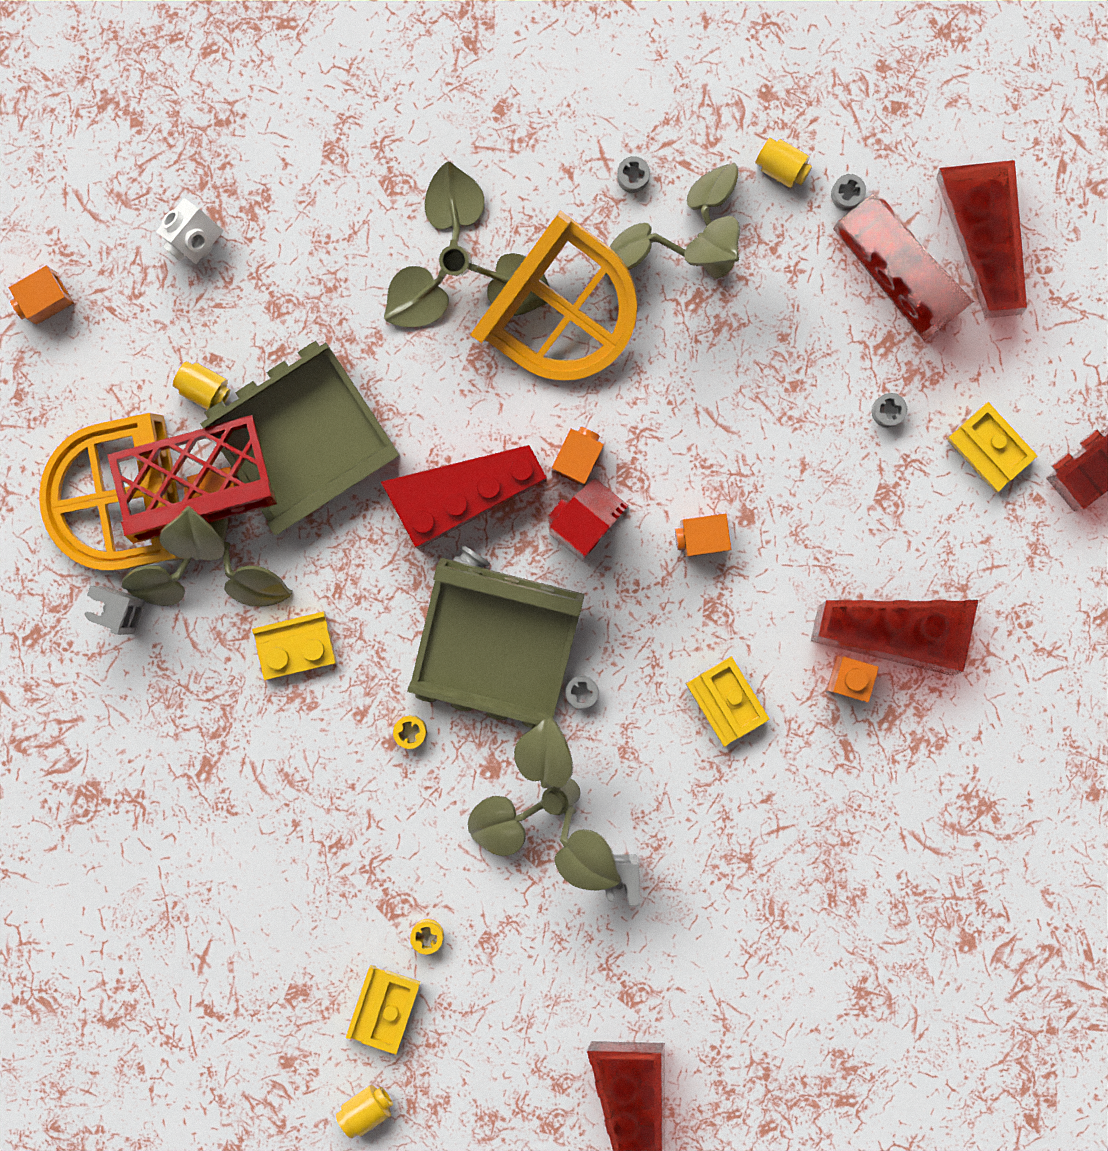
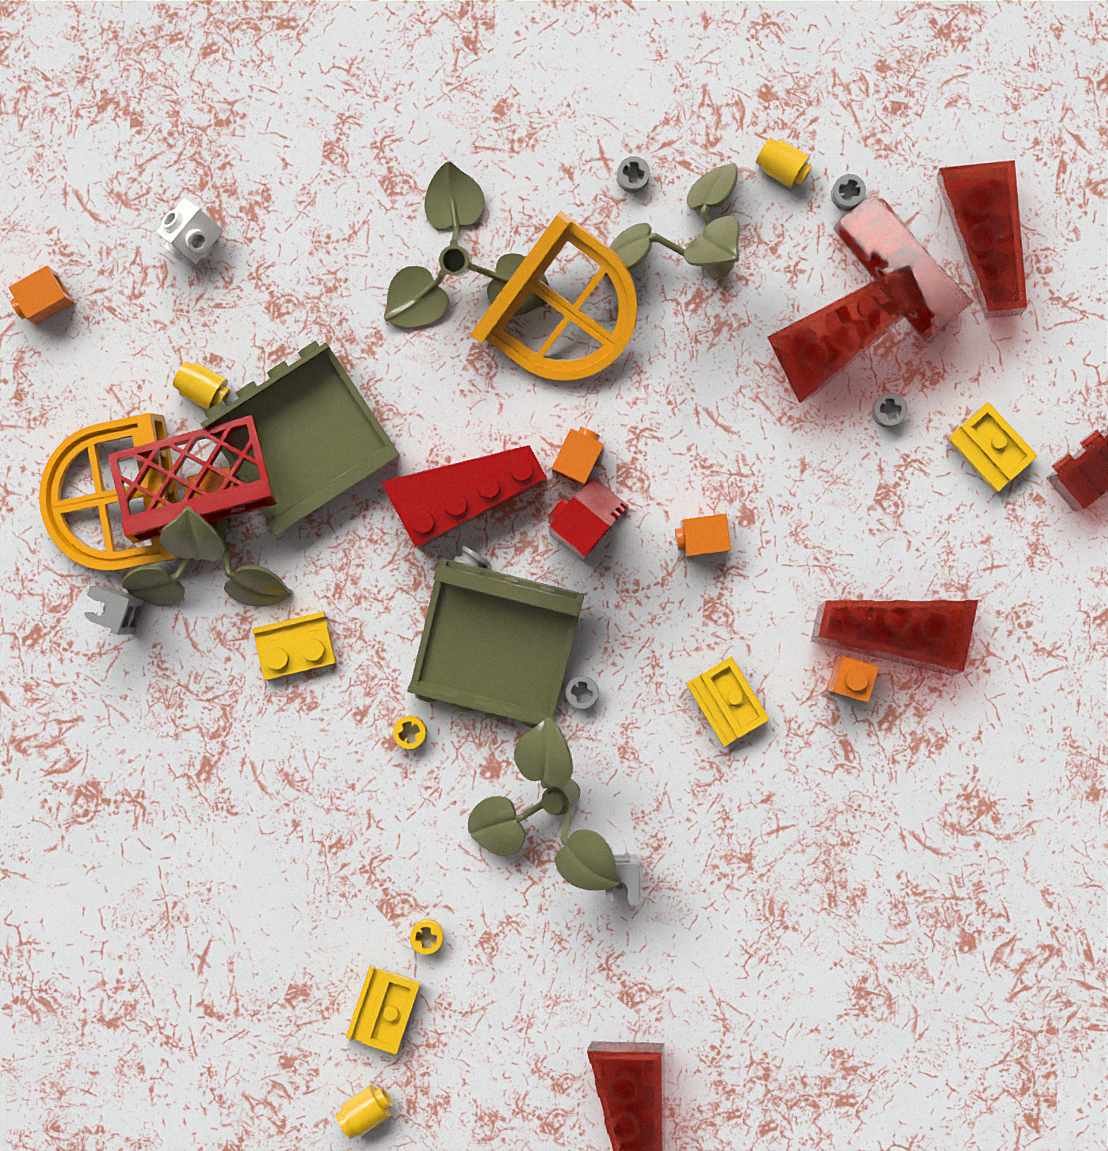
none -> clear red wedge [767,265,926,403]

